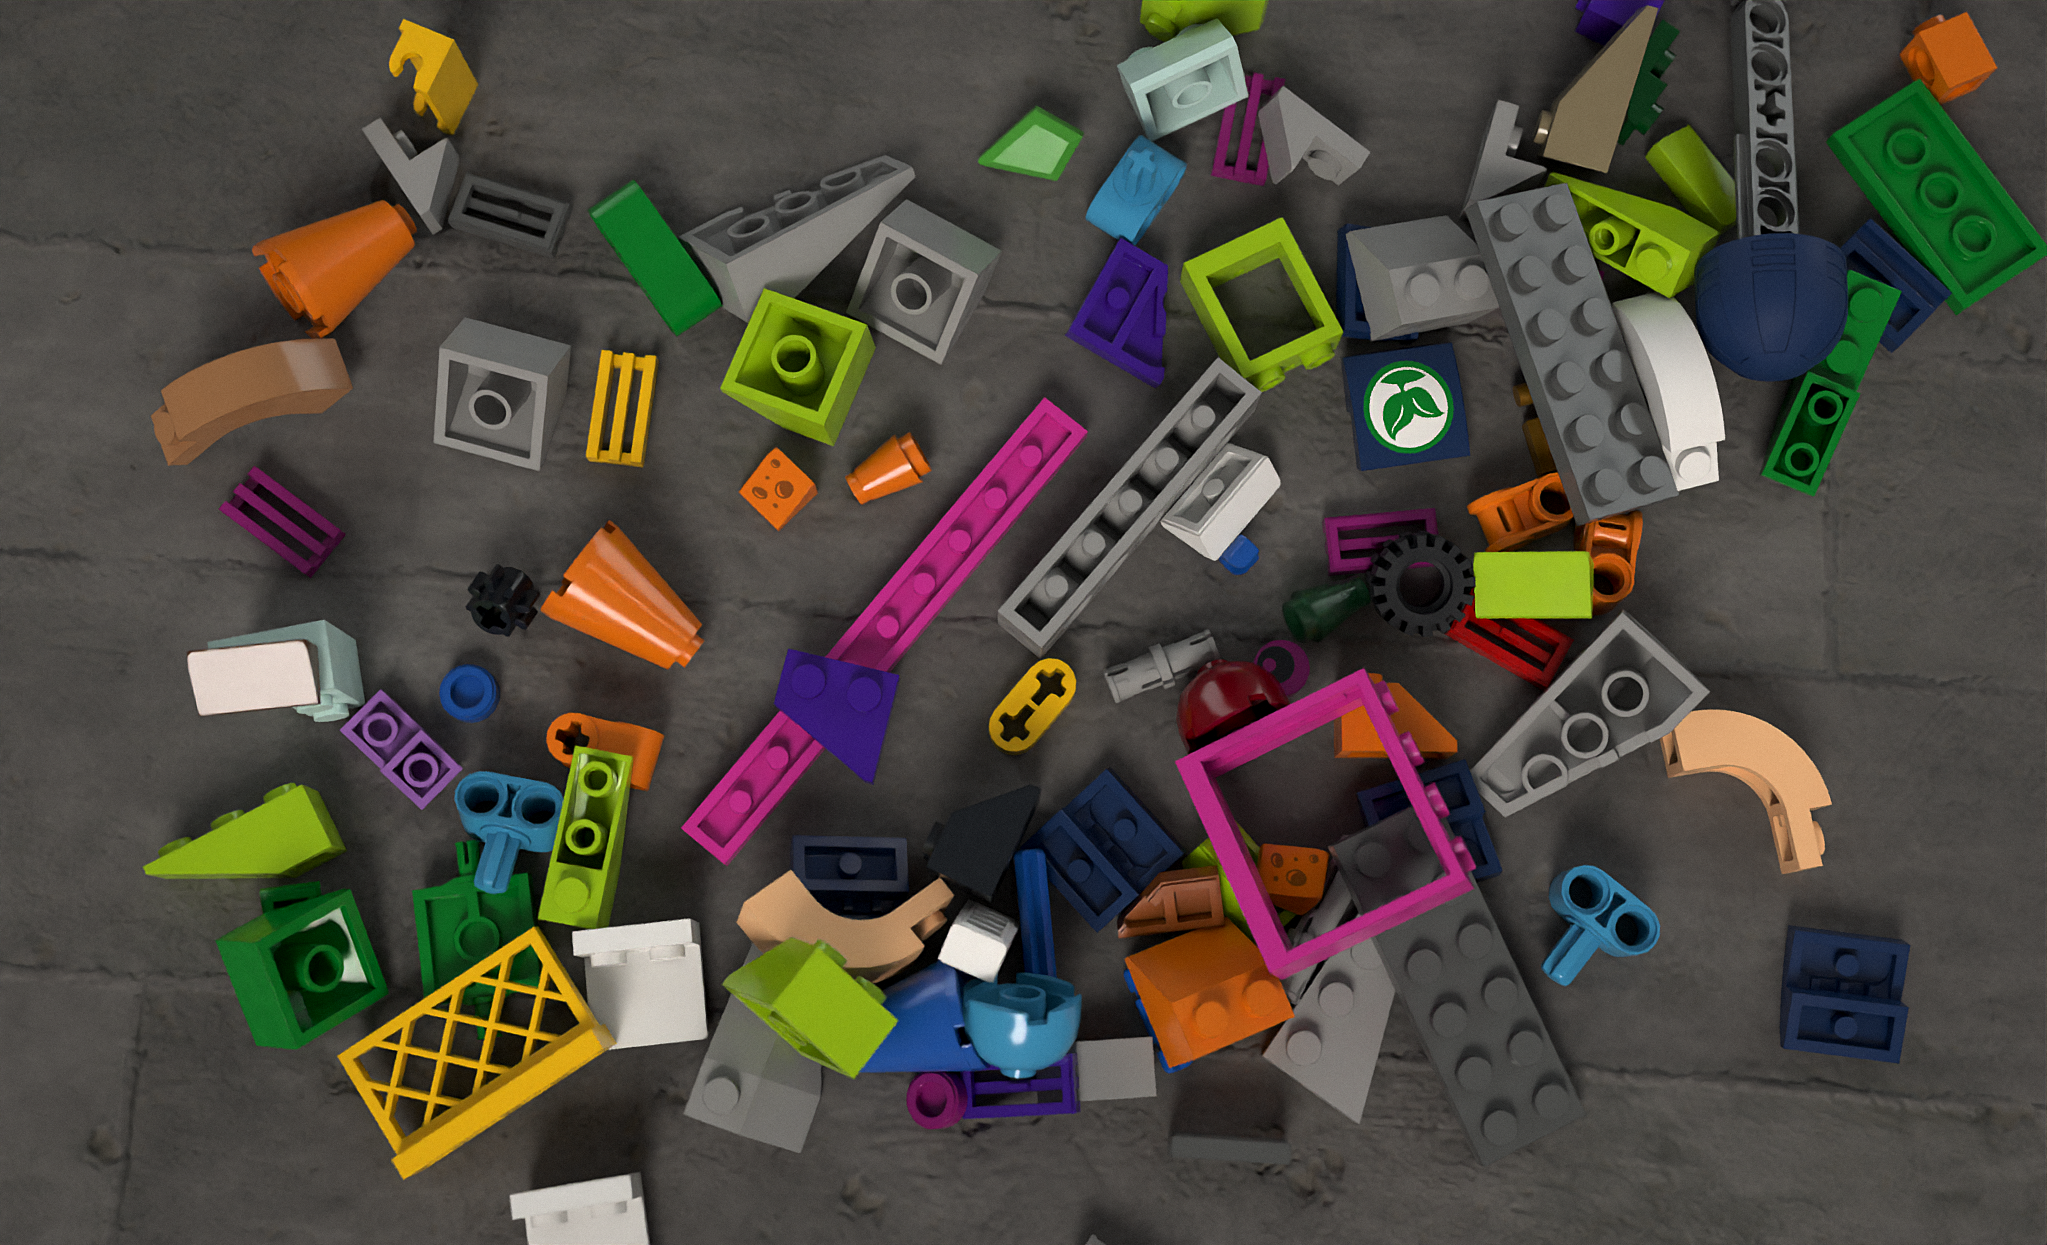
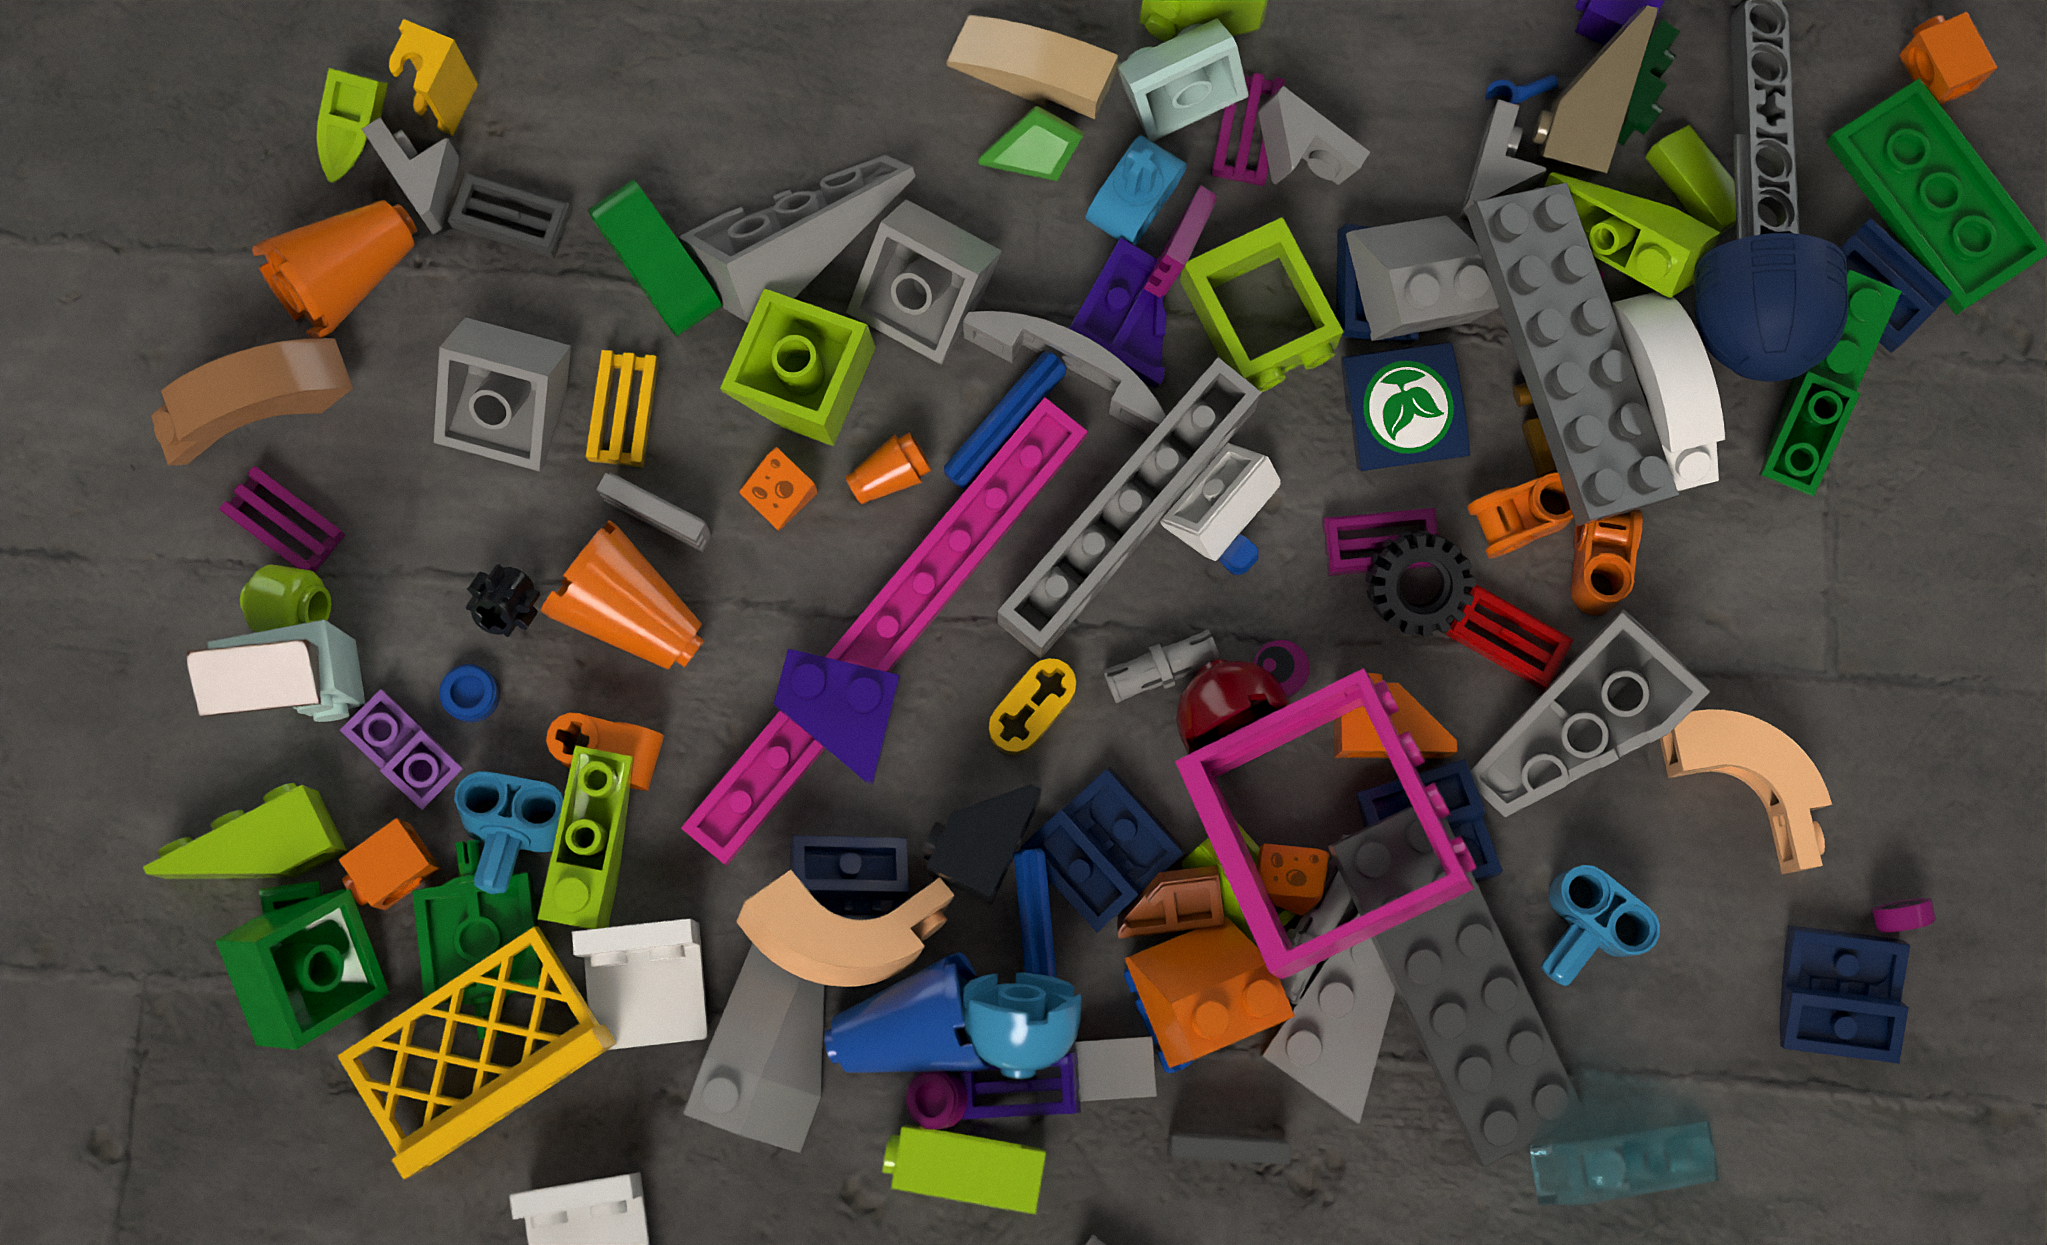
lime slope [722,937,898,1079] -> none
white slope [938,900,1020,983] -> none
clear green cone [1282,574,1370,643] -> none
lime slope [1473,551,1594,618] -> none
none -> lime head [240,564,331,633]
none -> lime plate [316,68,388,183]
none -> orange brick [338,818,442,910]
none -> light grey tile [596,472,712,553]
none -> lime window [882,1124,1046,1214]
none -> blue axle [944,351,1067,489]
none -> tan slope [947,15,1118,119]
none -> light grey slope [963,311,1166,436]
none -> magenta tile [1143,185,1217,298]
none -> blue hand [1485,75,1558,105]
none -> clear light blue slope [1529,1121,1719,1205]
none -> magenta tile [1872,898,1936,932]

